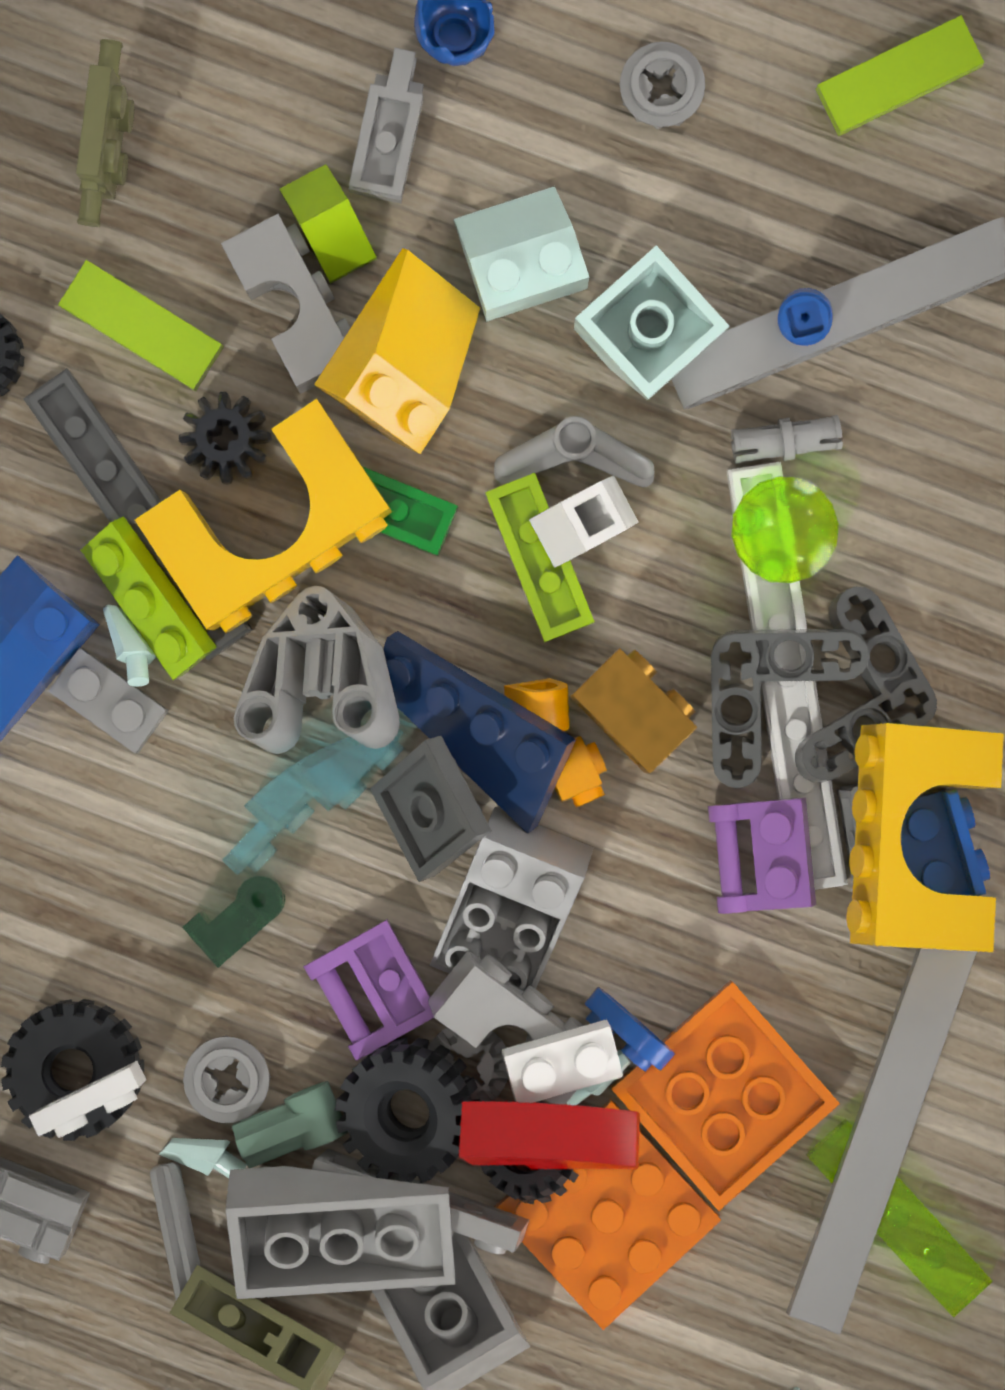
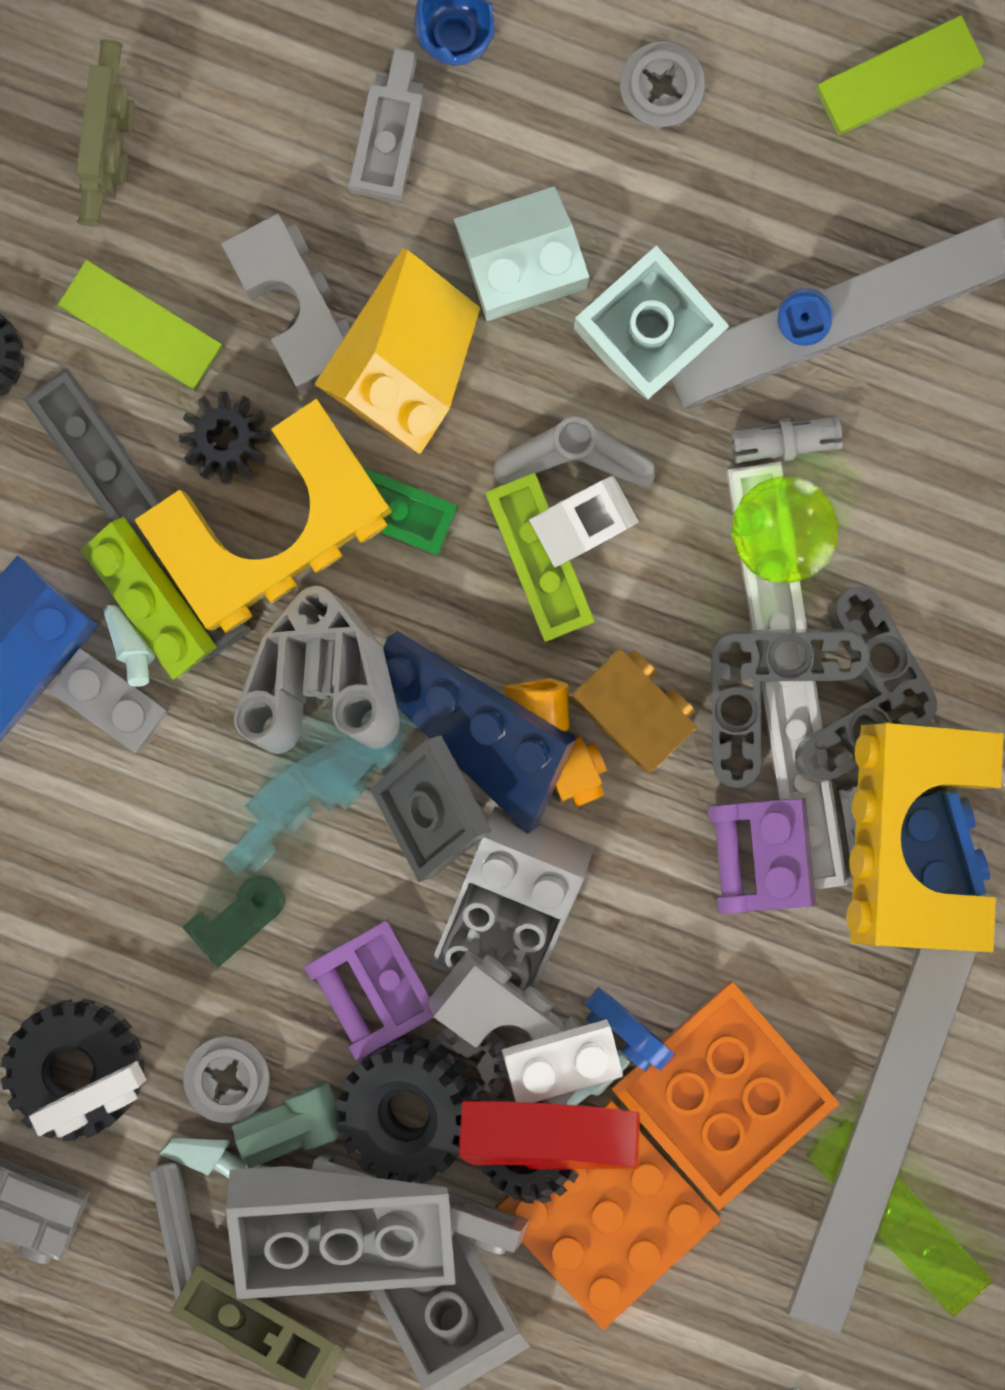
lime slope [279,164,377,284] -> none

